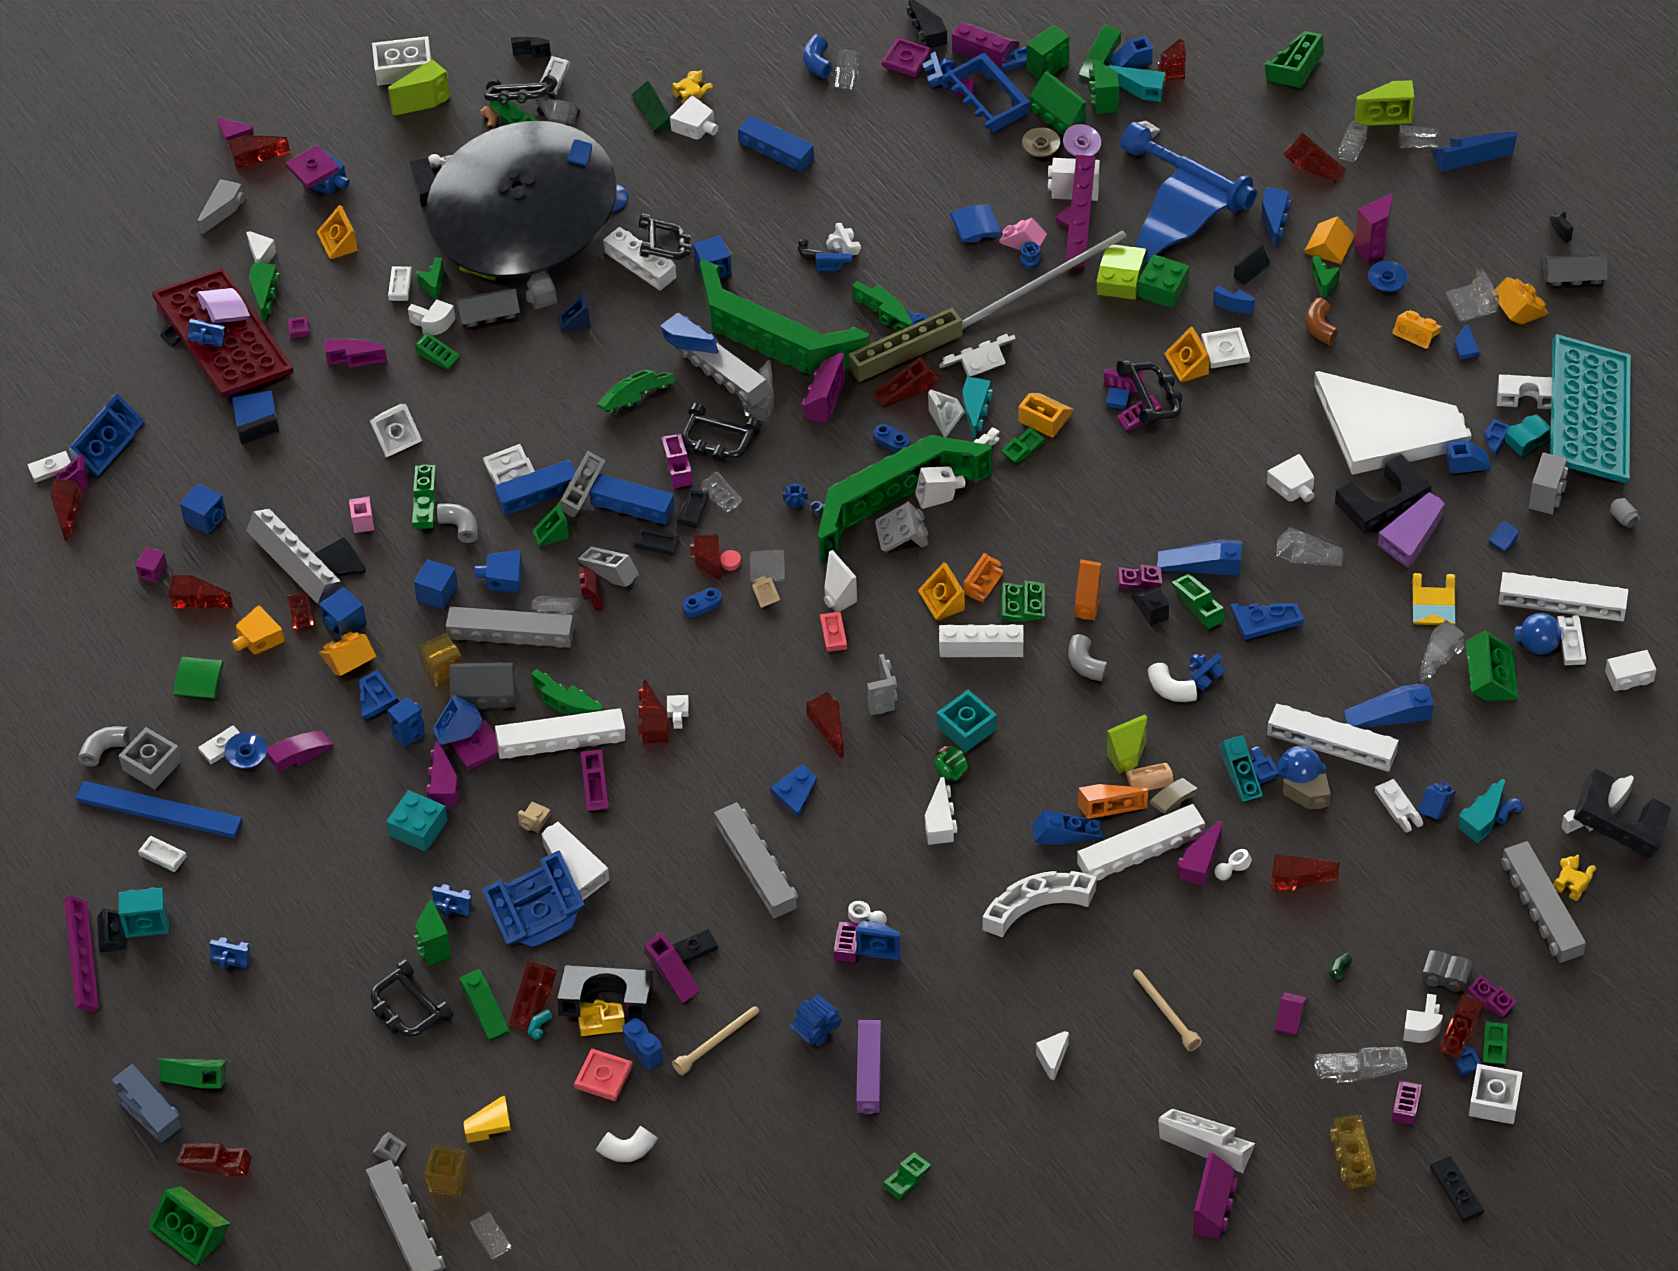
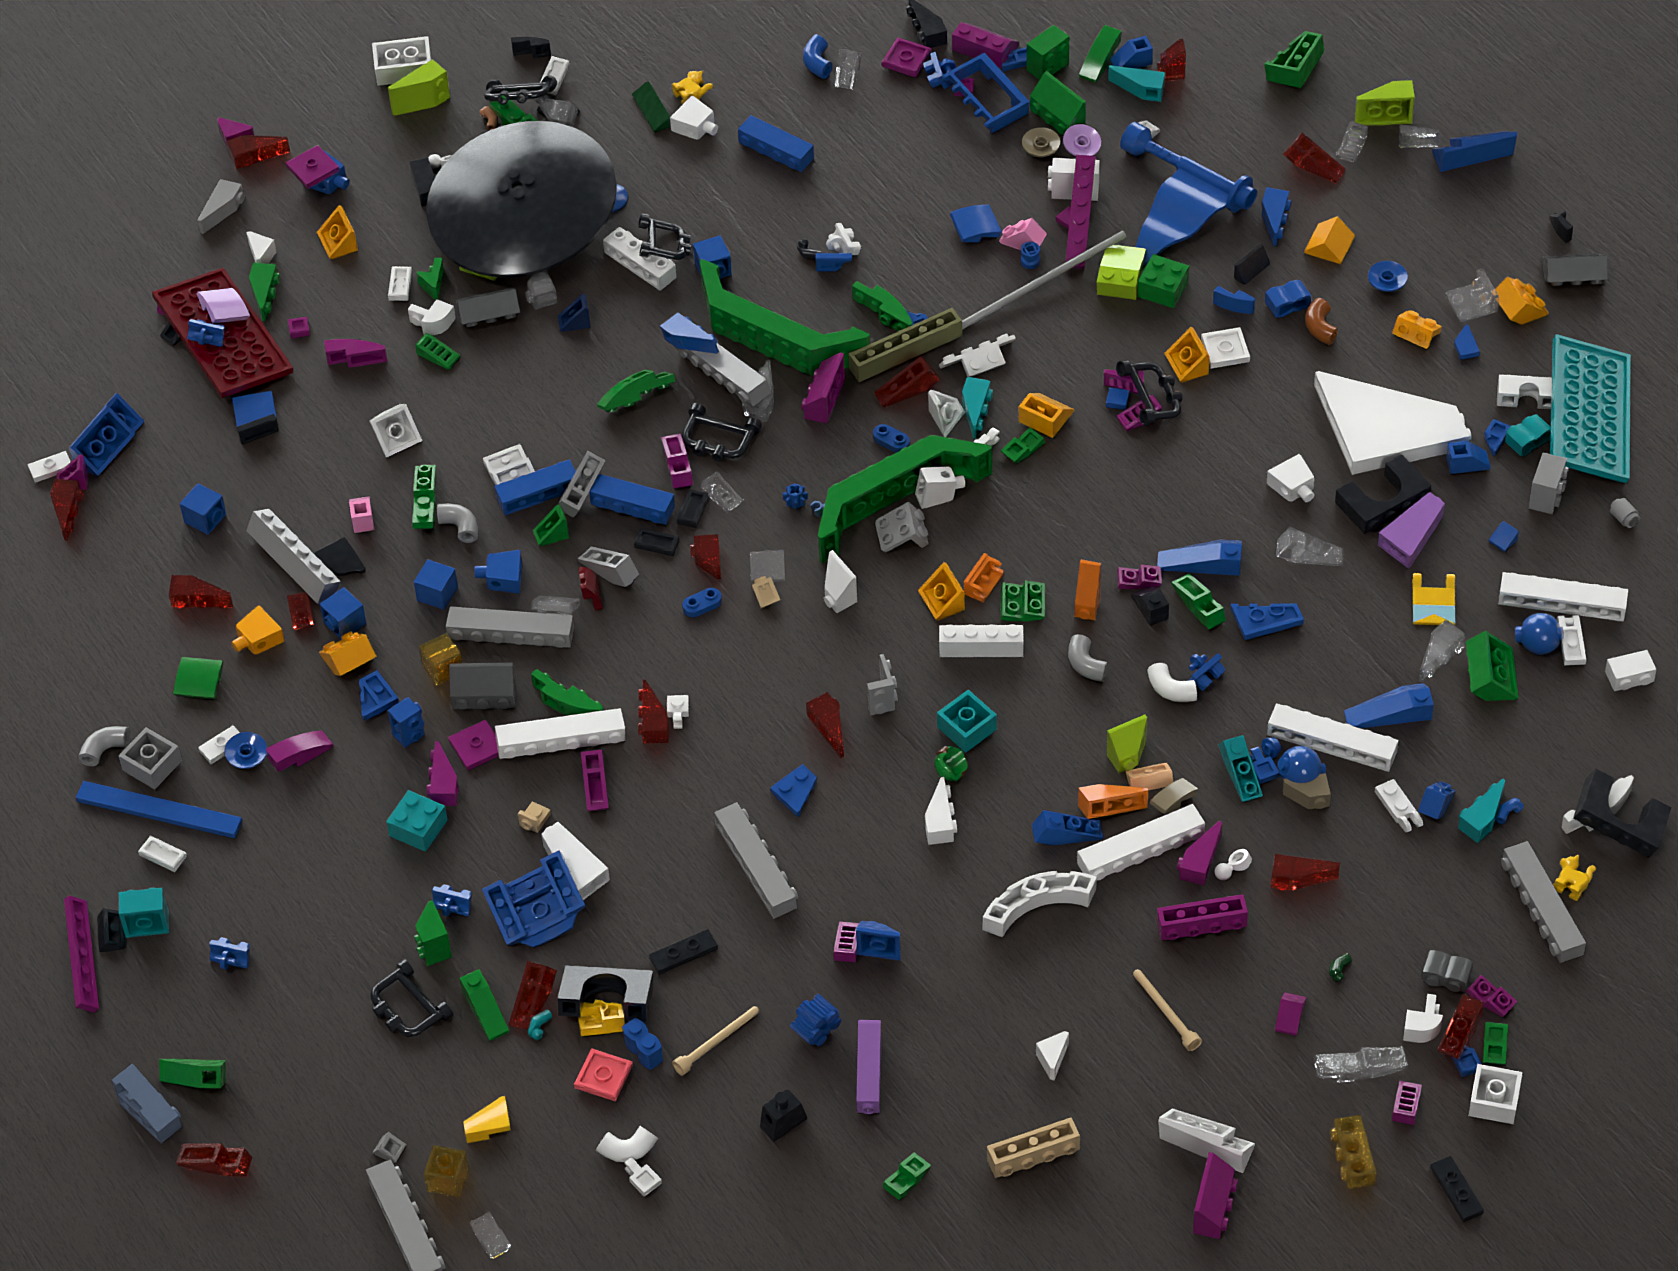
magenta brick [135,547,167,583] -> none
green slope [148,1186,230,1265] -> none
blue slope [432,694,482,745] -> none
blue slope [567,139,592,166] -> none
magenta slope [644,933,700,1004] -> none
coral tile [720,550,741,571] -> none
coral plate [820,612,847,652] -> none
white plate [848,901,887,925] -> none
green slope [1089,60,1119,114] -> none
green slope [1311,256,1340,299] -> none
magenta slope [1354,194,1393,264] -> none
none -> white plate [624,1157,662,1197]
none -> black torso [760,1089,807,1142]
none -> tan brick [987,1117,1080,1178]
none -> magenta brick [1156,894,1248,940]
none -> blue plate [1261,737,1281,758]
none -> blue brick [1265,280,1311,318]

